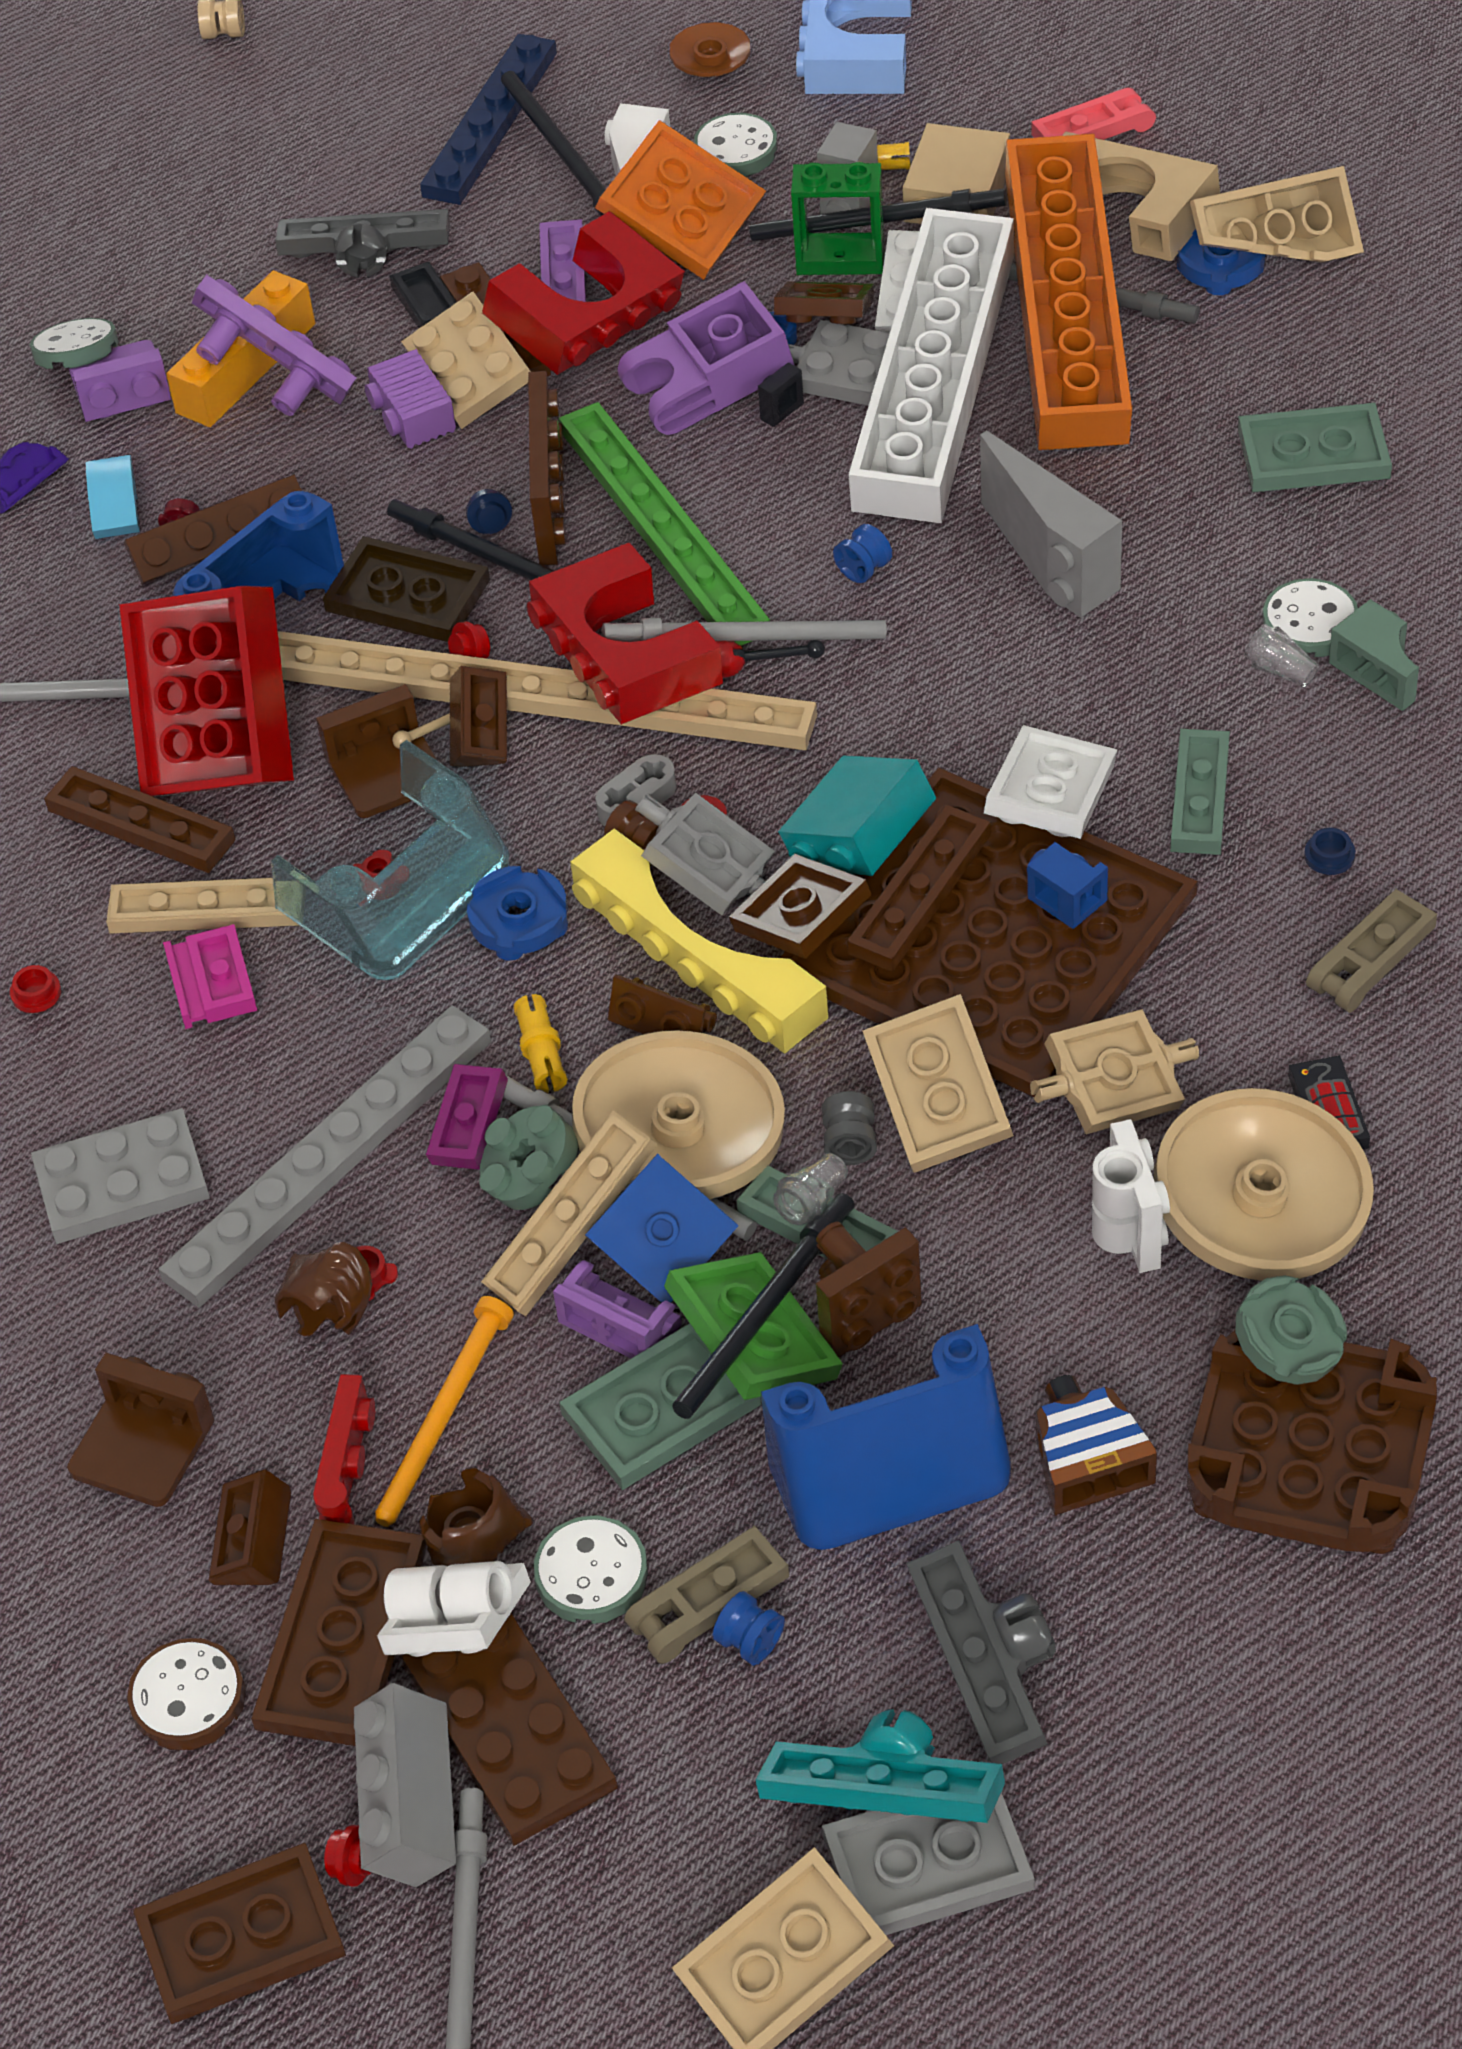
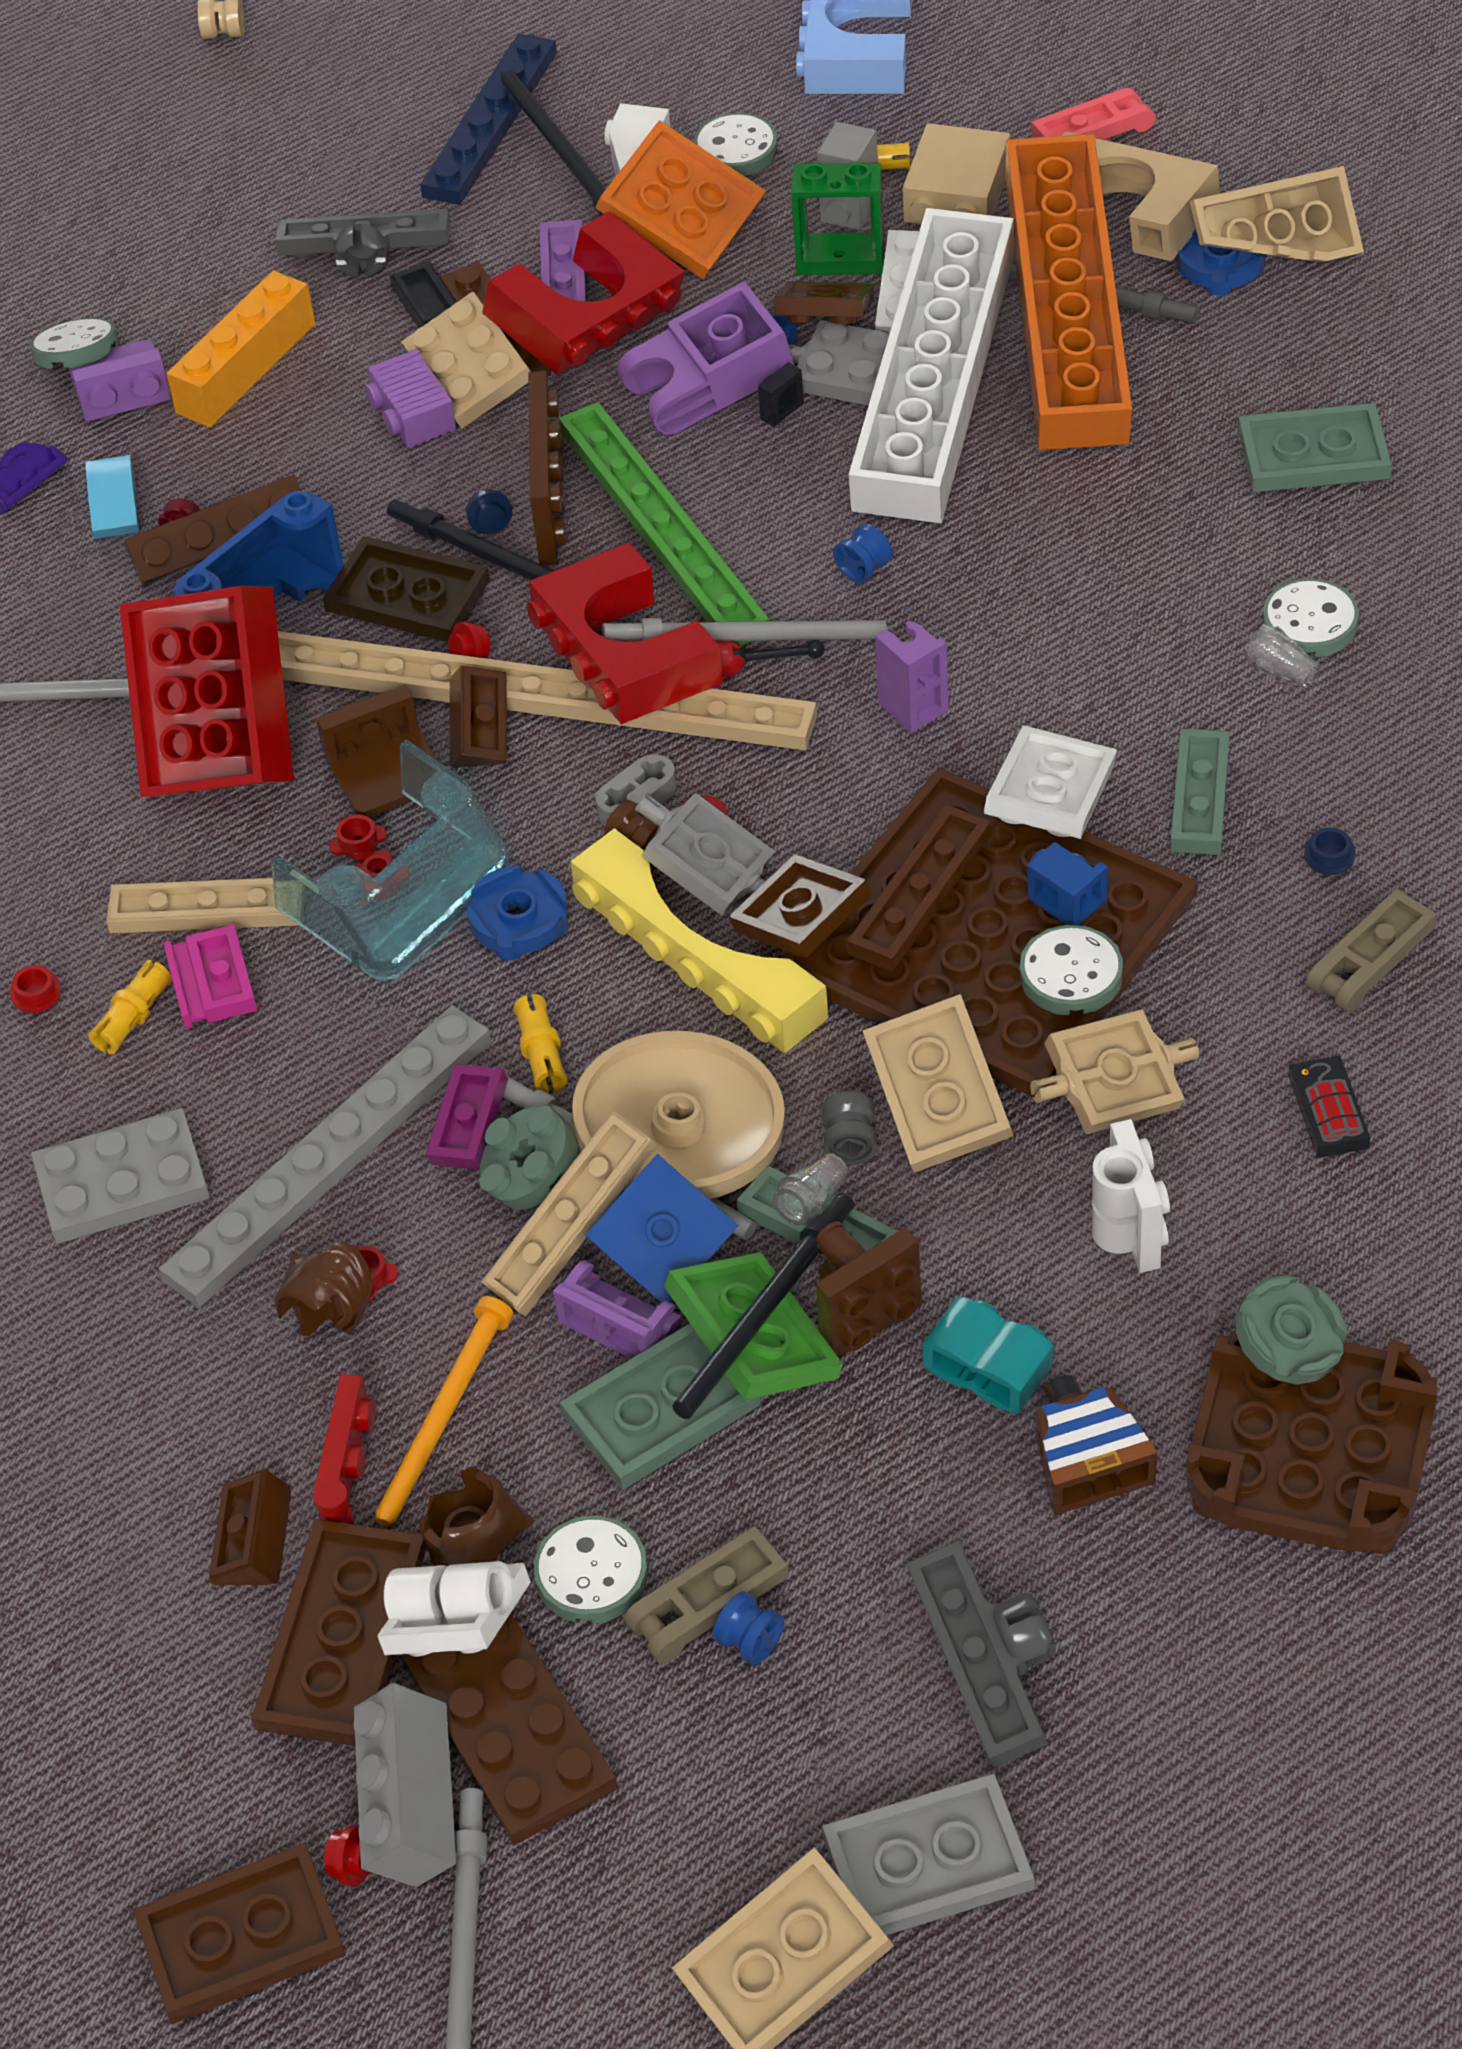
reddish brown plate [44,766,236,873] -> none
reddish brown bracket [67,1352,215,1507] -> none
white tile [127,1638,246,1750] -> none
medium lavender plate [192,274,357,416] -> none
tan hinge [392,713,450,749] -> none
reddish brown hinge [607,974,717,1034] -> none
dark orange dish [670,22,751,77] -> none
black bar [749,188,1007,241] -> none
teal plate [756,1709,1005,1823] -> none
blue windscreen [761,1324,1011,1550] -> none
teal brick [778,755,936,876] -> none
light grey slope [980,430,1122,618] -> none
tan dish [1153,1088,1374,1281] -> none
sand green arch [1329,599,1419,711] -> none
none -> yellow pin [88,960,172,1055]
none -> red plate [329,814,387,863]
none -> medium lavender hinge [875,621,949,733]
none -> teal brick [923,1296,1054,1414]
none -> white tile [1019,925,1123,1015]

